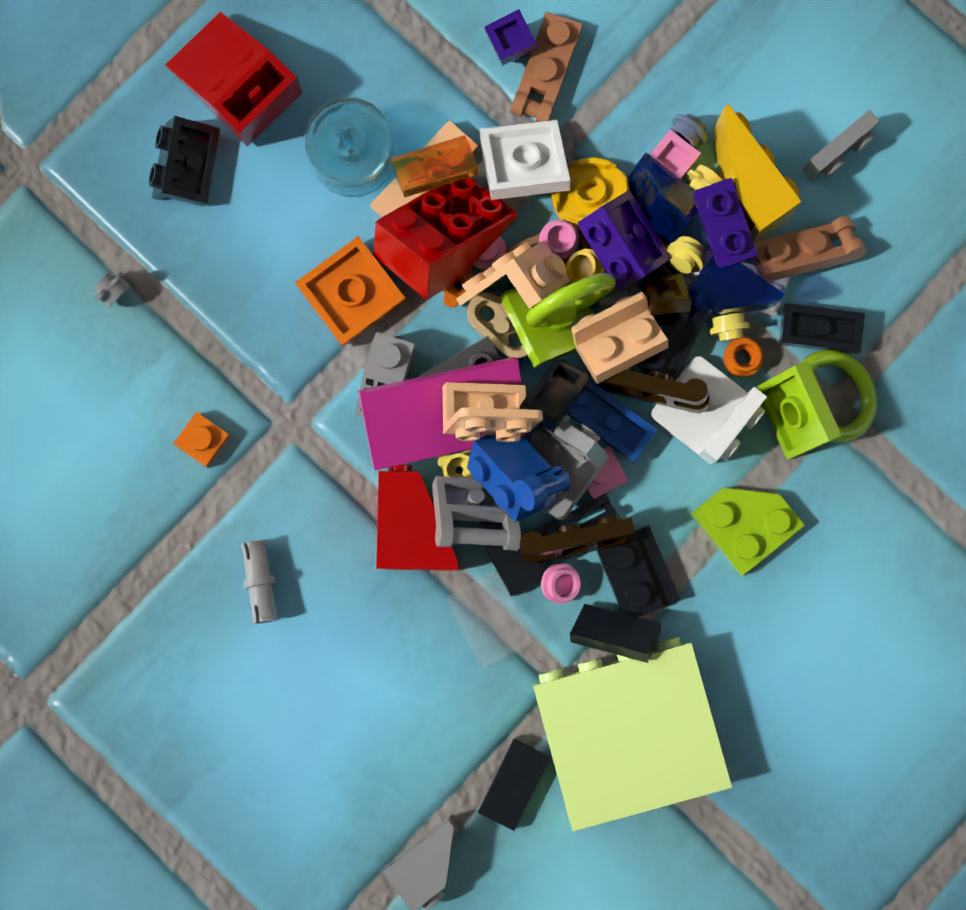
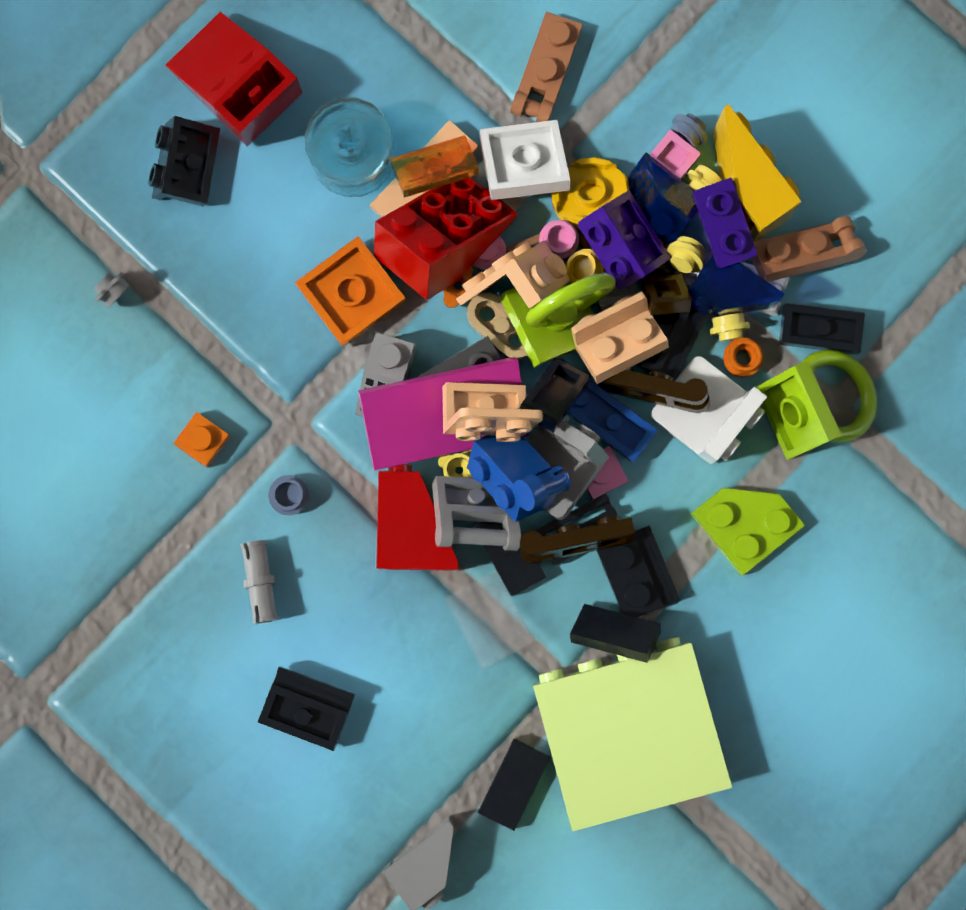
dark purple tile [484,9,537,66] -> none
bright pink plate [541,563,581,604] -> none
light grey plate [802,110,880,182] -> none
none -> black plate [258,666,356,751]
none -> sand blue plate [268,475,309,515]

